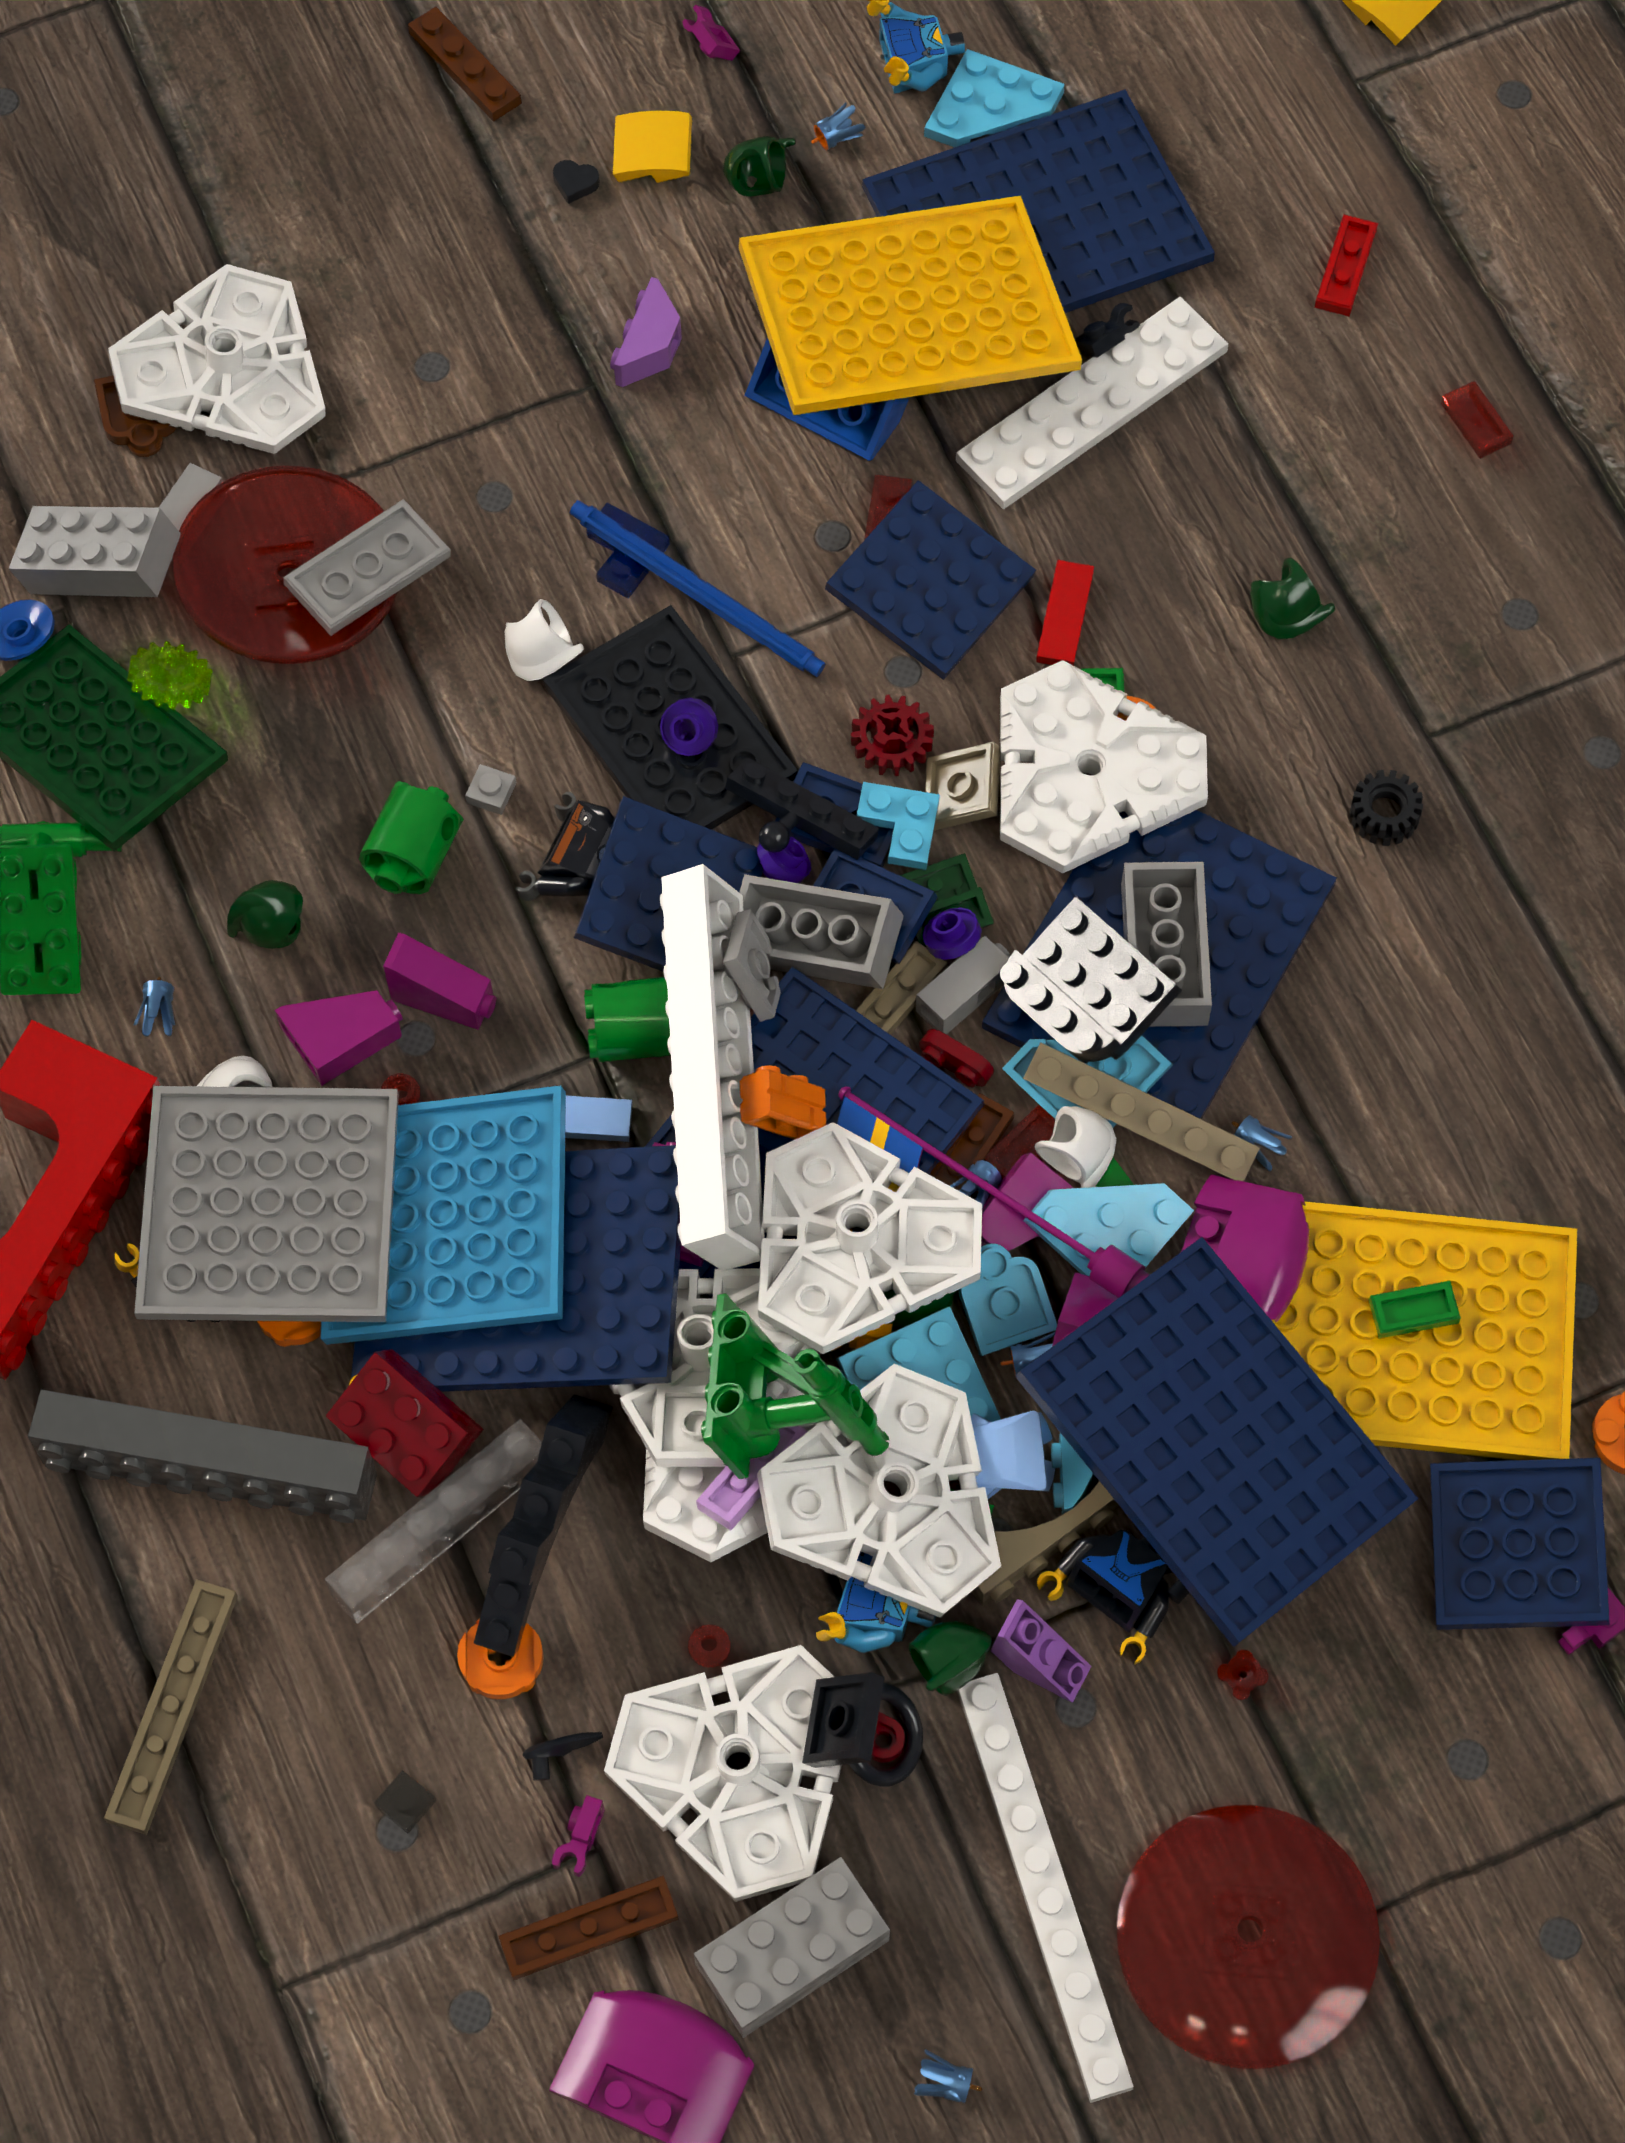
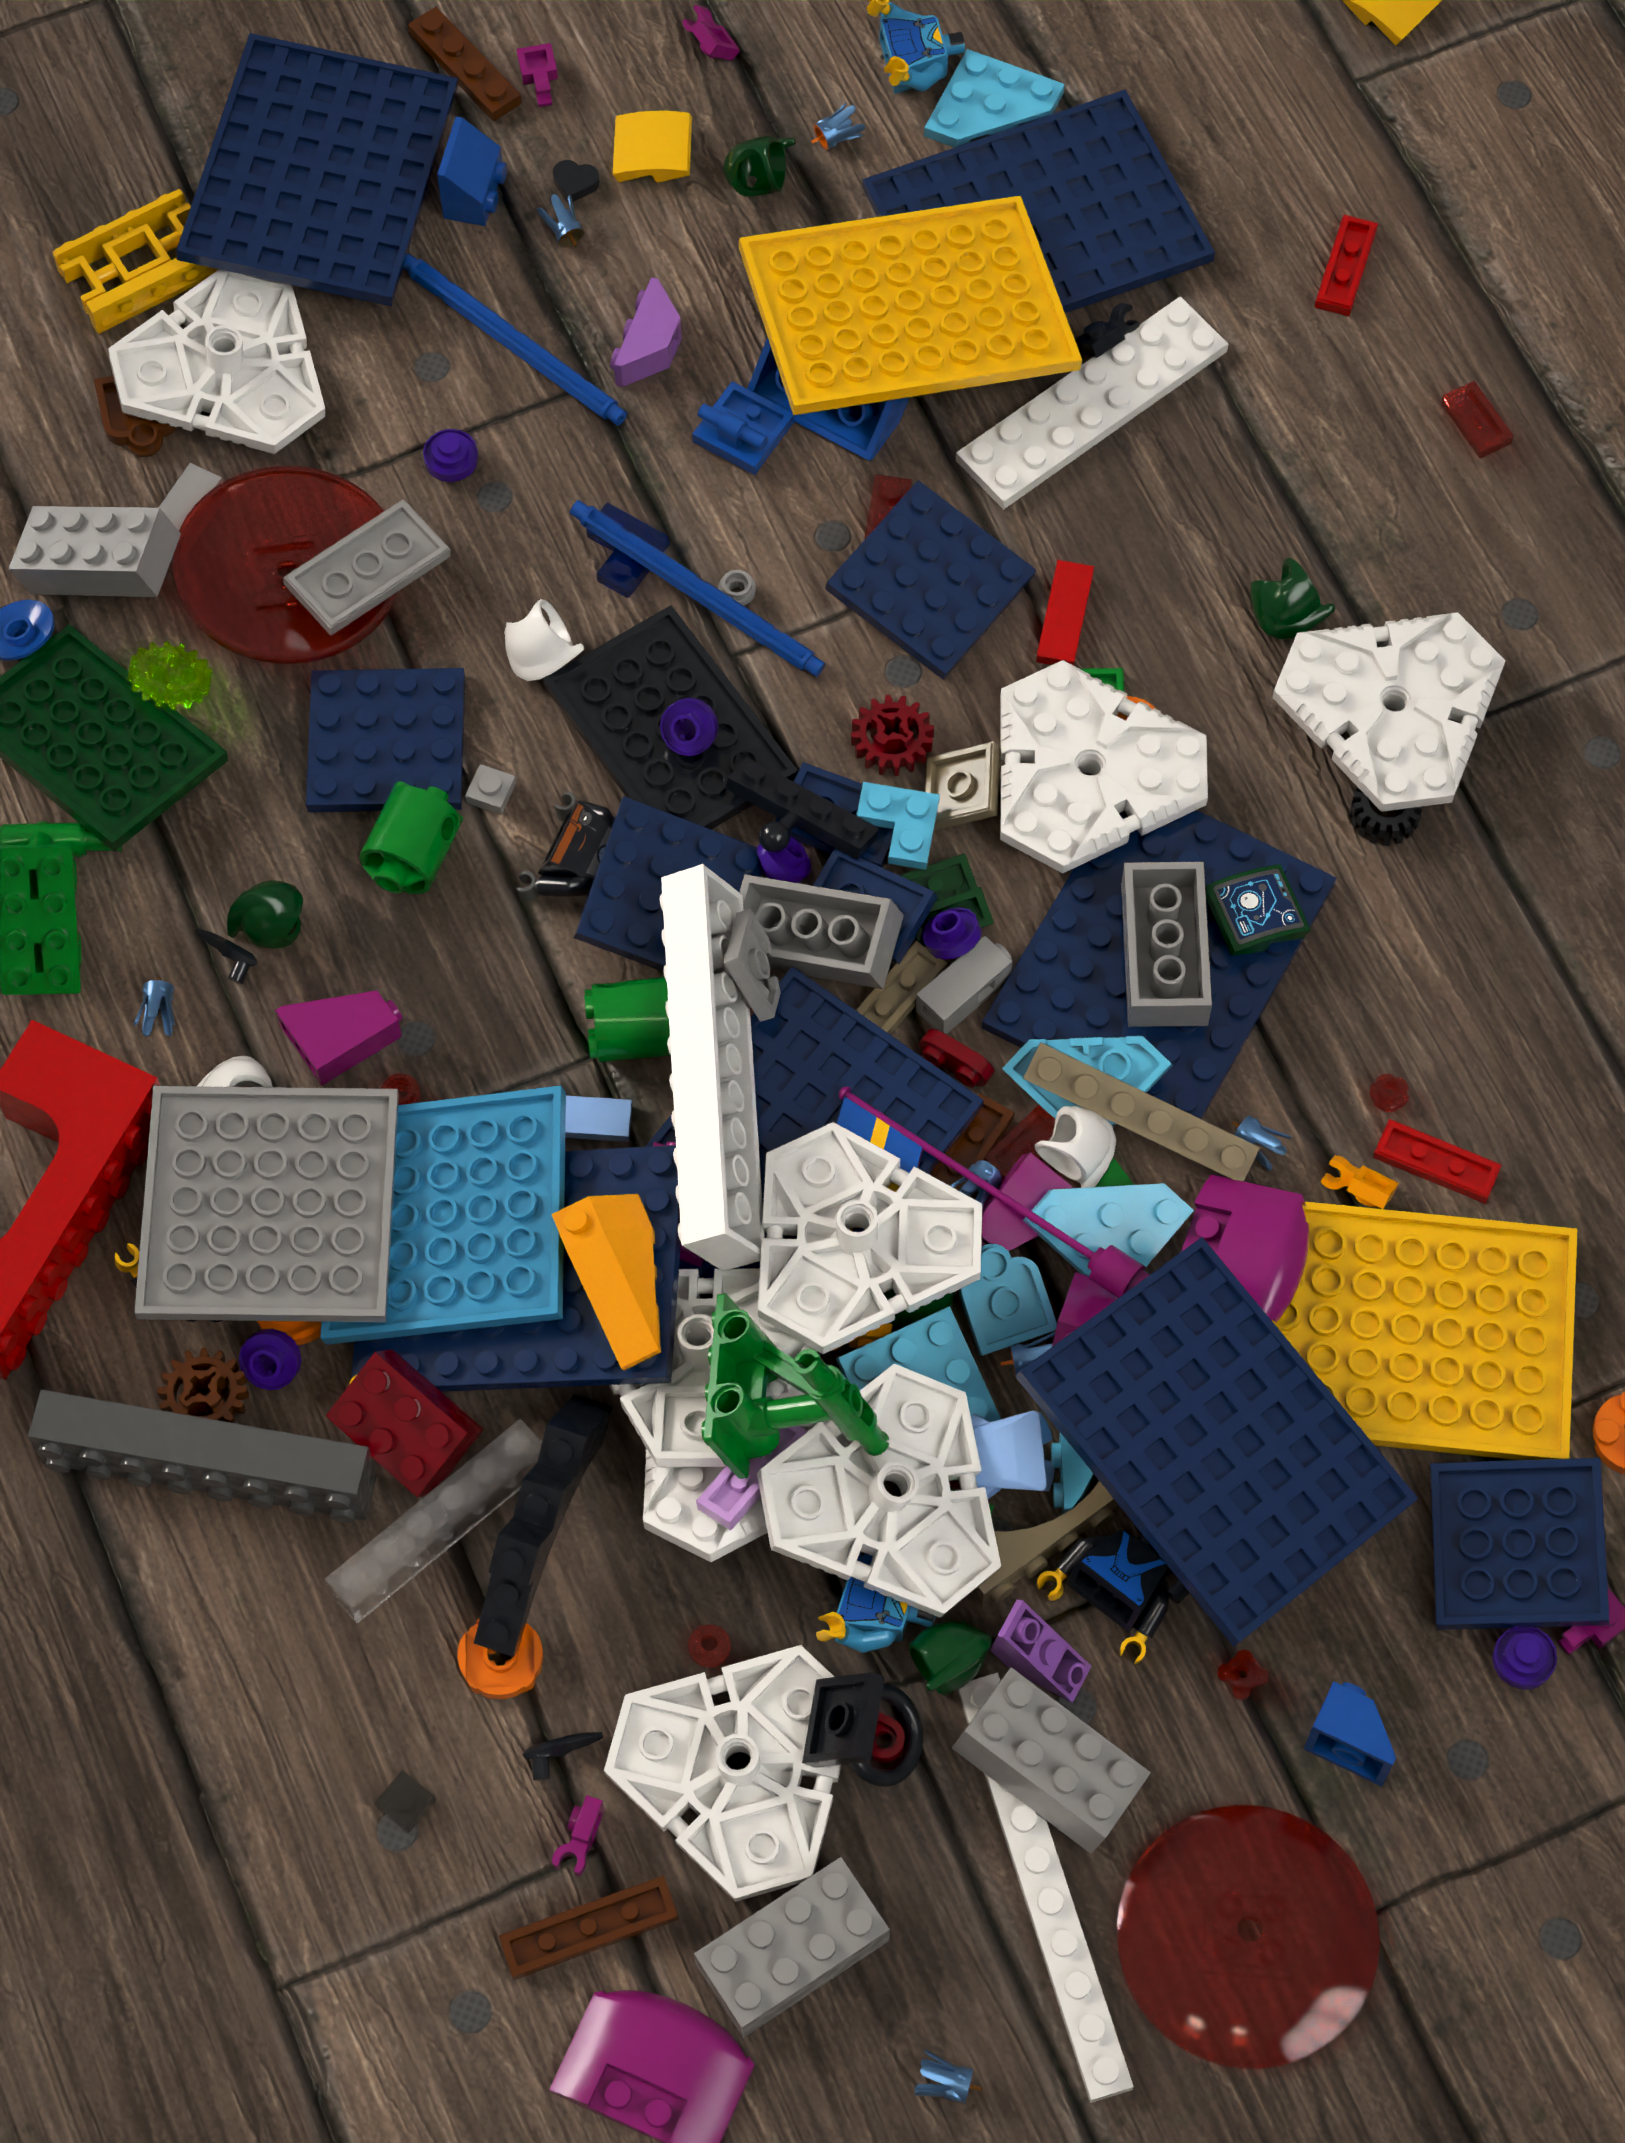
dark tan plate [104,1579,238,1835] -> none
magenta slope [383,933,496,1030] -> none
orange brick [740,1065,826,1139] -> none
plate [1000,896,1182,1064] -> none
green tile [1369,1281,1461,1339] -> none
none -> yellow fence [52,189,219,334]
none -> reddish brown gear [157,1348,249,1424]
none -> dark blue plate [176,33,458,307]
none -> black bar [196,928,258,984]
none -> dark purple plate [239,1328,302,1390]
none -> dark blue plate [306,668,465,812]
none -> blue piece [403,254,627,426]
none -> dark purple plate [423,429,479,482]
none -> blue slope [437,117,507,226]
none -> magenta plate [516,43,558,107]
none -> flat silver piece [537,194,584,247]
none -> light orange wedge [551,1194,661,1371]
none -> blue plate [692,381,795,475]
none -> light grey plate [718,570,756,606]
none -> light grey brick [952,1667,1151,1854]
none -> slope [1205,864,1310,956]
none -> white plate [1273,612,1505,812]
none -> blue slope [1304,1681,1396,1787]
none -> light orange plate [1321,1155,1399,1209]
none -> clear red plate [1369,1074,1409,1112]
none -> red tile [1373,1119,1502,1204]
none -> dark purple plate [1492,1626,1557,1690]

